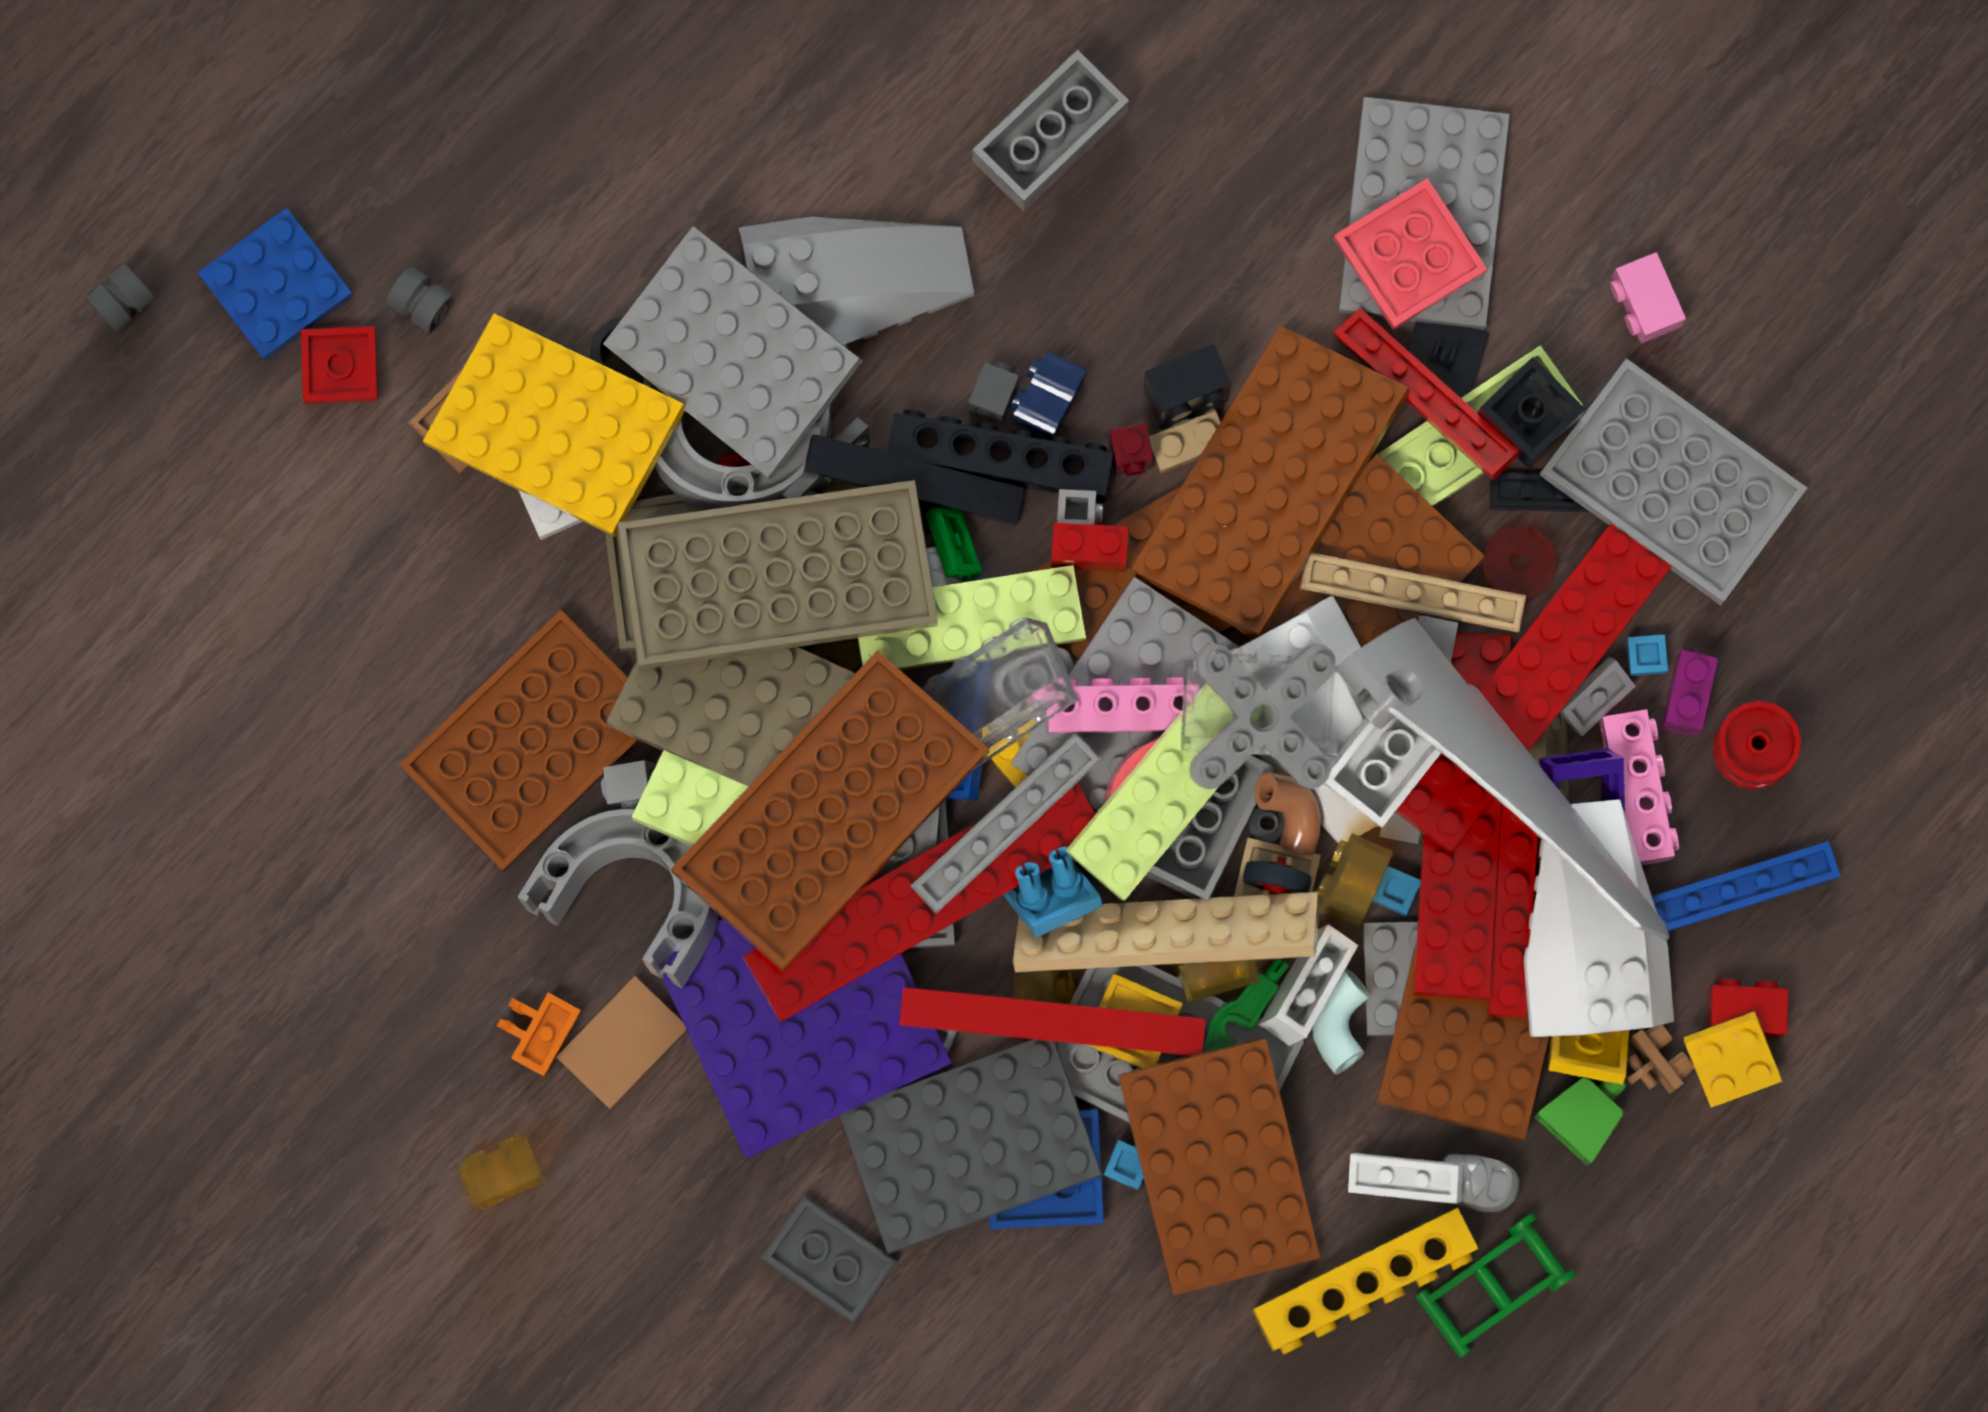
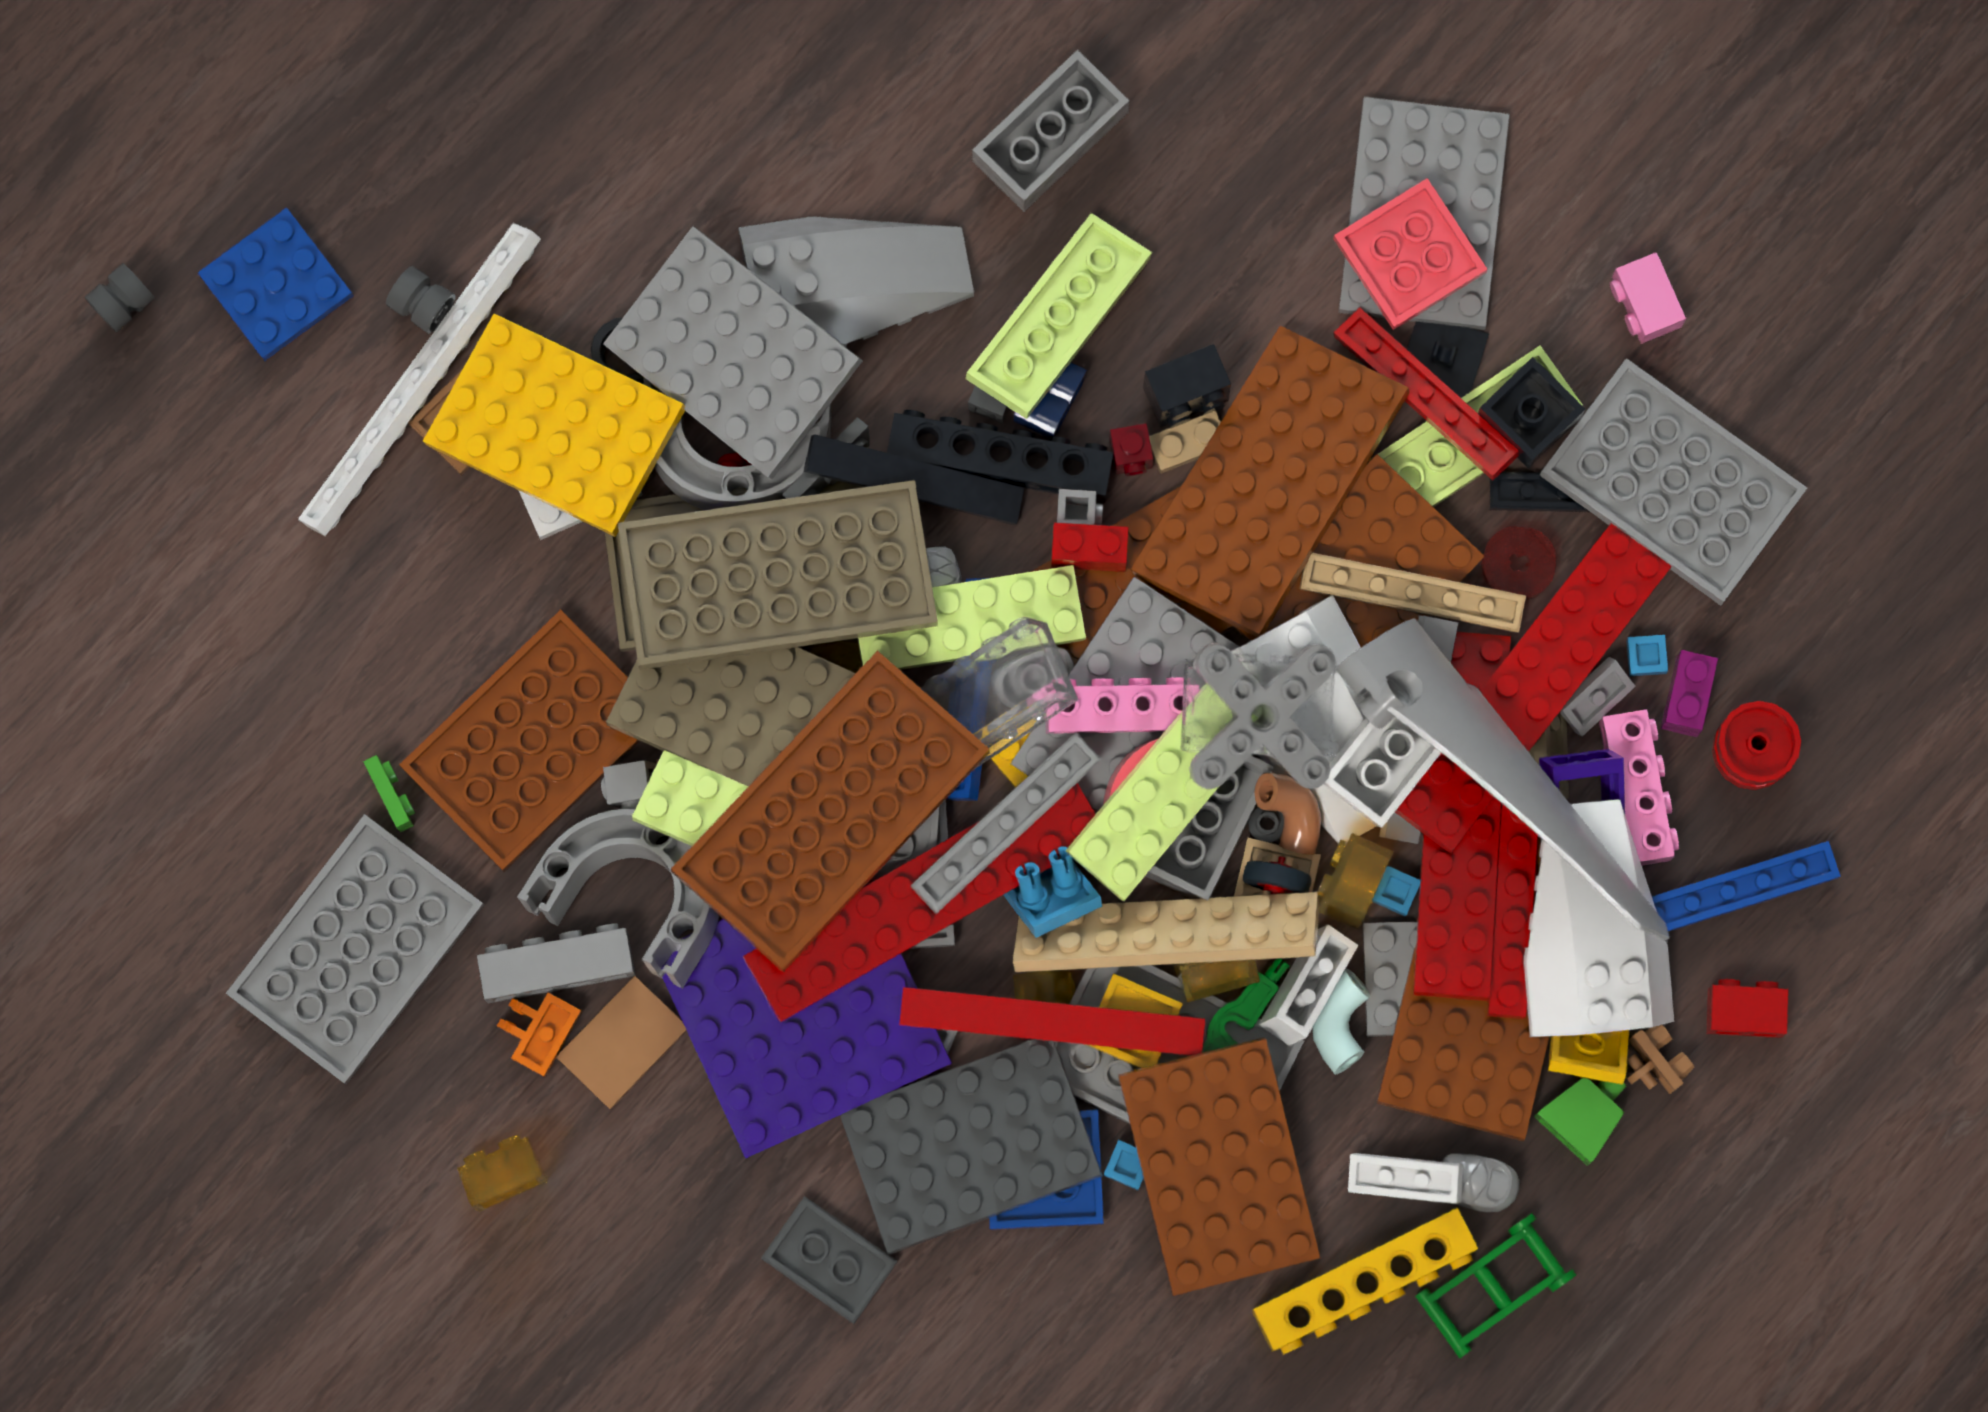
red plate [301,326,378,405] -> none
green tile [925,507,982,580] -> none
yellow plate [1683,1011,1782,1108] -> none
none -> light grey plate [226,814,484,1084]
none -> white plate [298,223,541,536]
none -> bright green plate [363,755,415,833]
none -> light grey brick [477,924,636,1004]
none -> yellowish green plate [966,213,1152,419]

